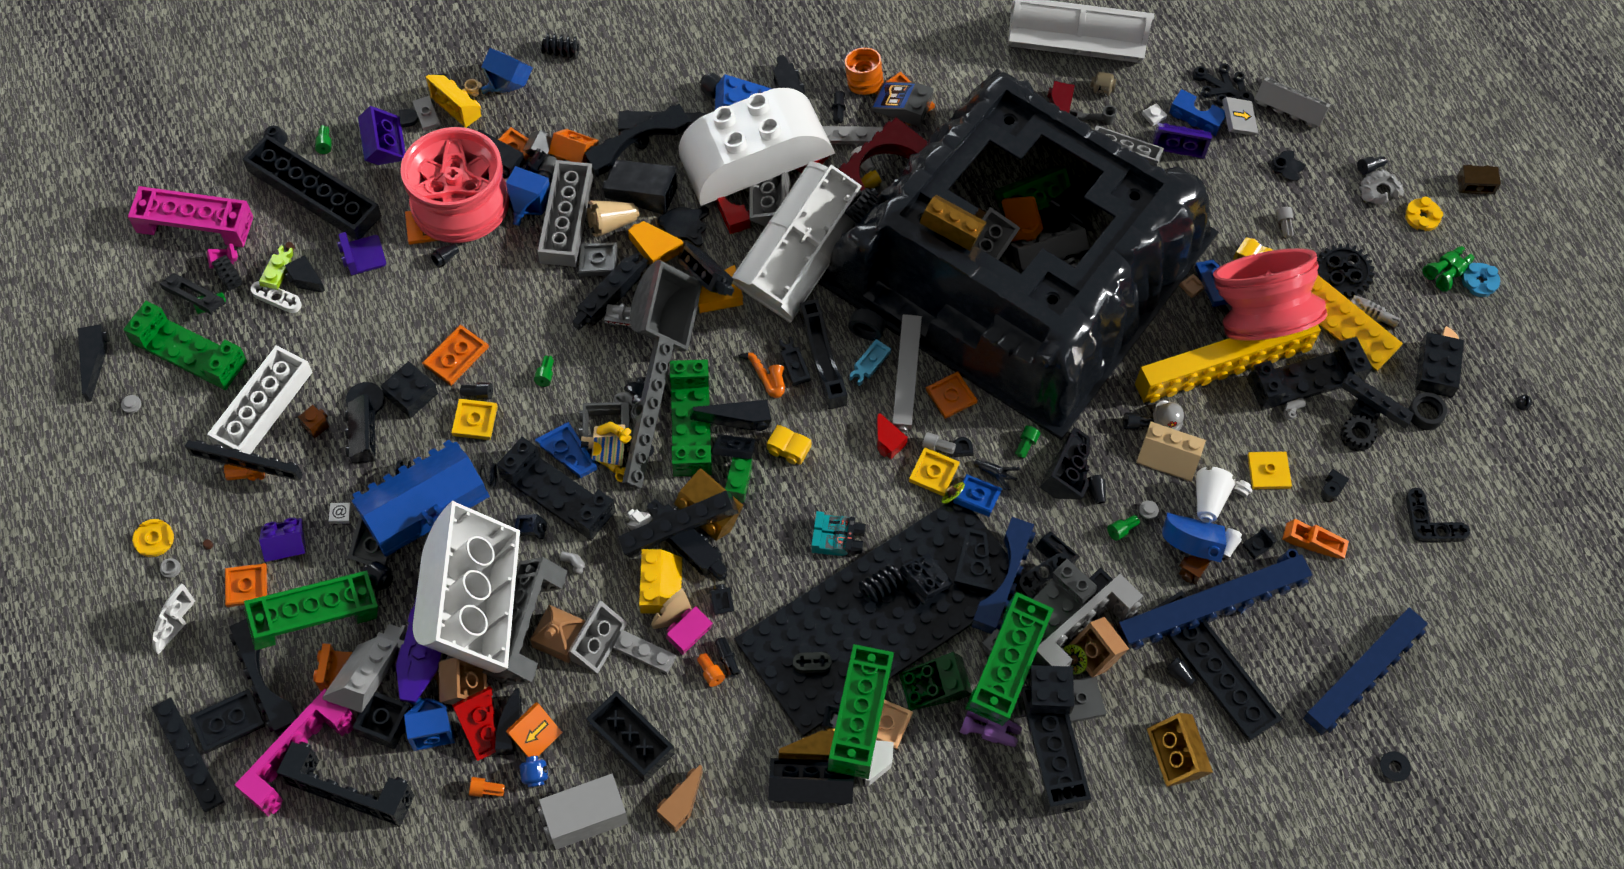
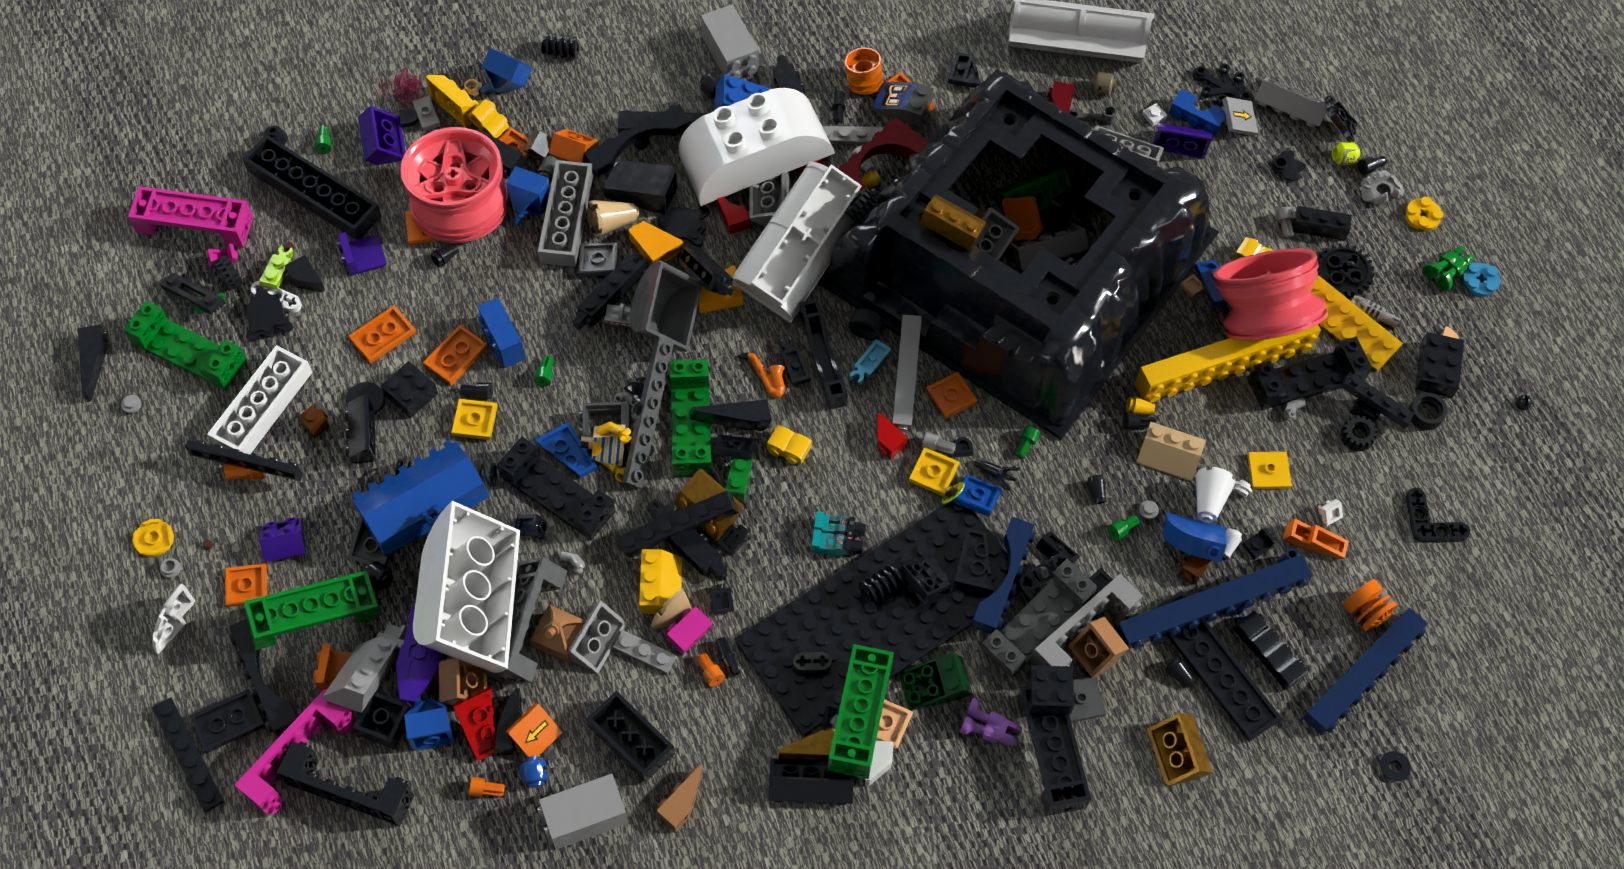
white tile [329,503,351,524] -> none
black axle [525,148,547,173] -> none
white tile [626,509,653,530] -> none
green plate [965,592,1054,726] -> none
black wedge [1039,427,1090,500] -> none
piece [1063,644,1087,674] -> none
light grey hat [1153,400,1184,431] -> none
black leg [1321,469,1349,502] -> none
dark brown brick [1457,165,1501,195] -> none
none -> black tile [246,289,294,342]
none -> orange tile [348,305,417,364]
none -> clear pink hips [393,68,422,104]
none -> yellow brick [467,99,509,139]
none -> blue brick [477,298,525,368]
none -> light grey brick [701,4,759,79]
none -> black bracket [717,524,751,555]
none -> black wing [948,52,981,88]
none -> yellow cone [1126,396,1155,415]
none -> black brick [1233,611,1308,690]
none -> black brick [1292,206,1352,241]
none -> white tile [1318,499,1343,526]
none -> black tile [1325,95,1358,143]
none -> neon yellow head [1332,142,1360,165]
none -> orange wheel [1342,579,1398,632]

